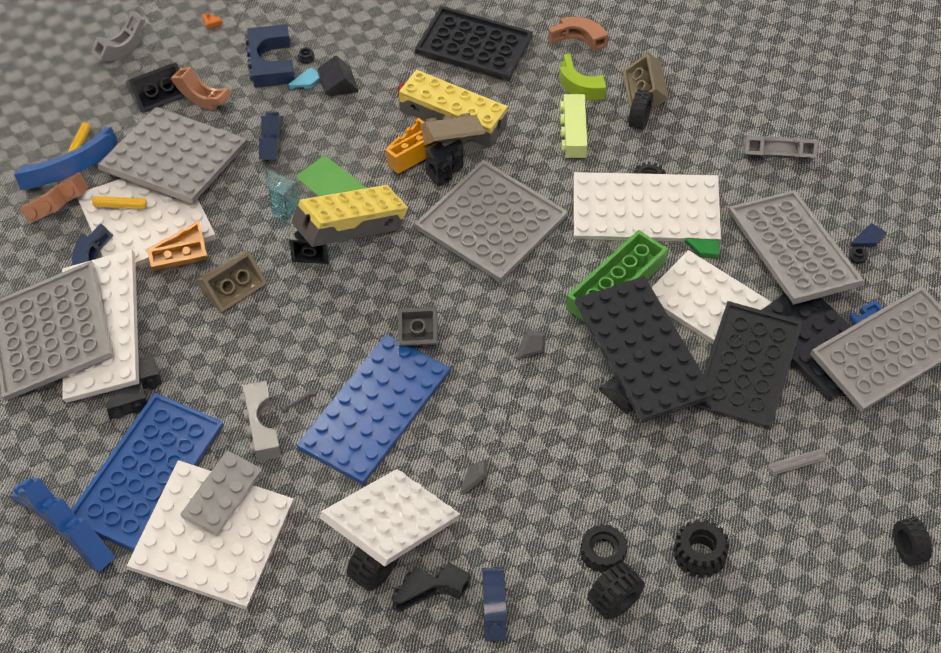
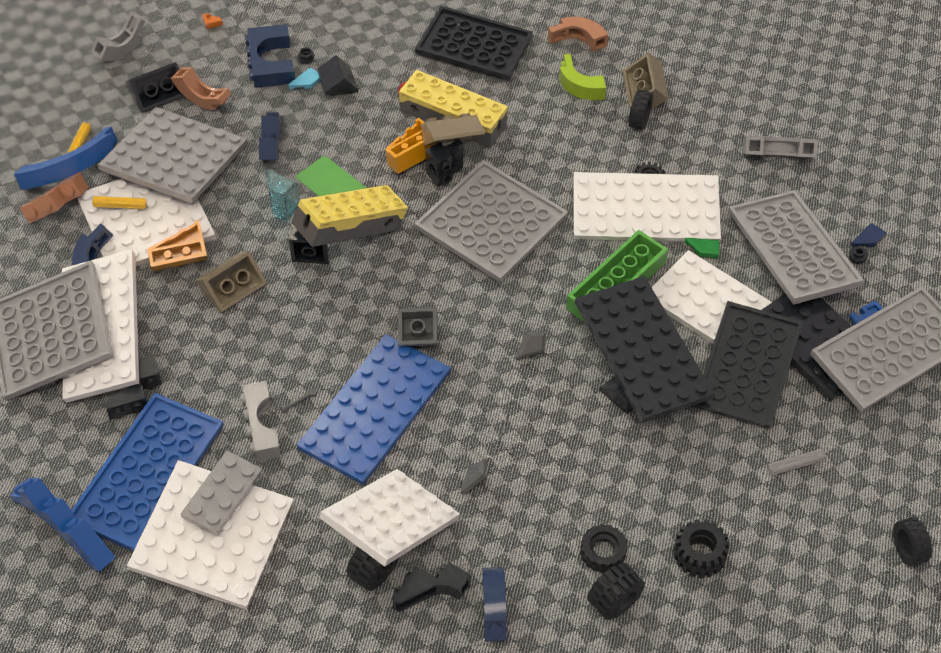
yellowish green brick [560,94,587,158] -> none

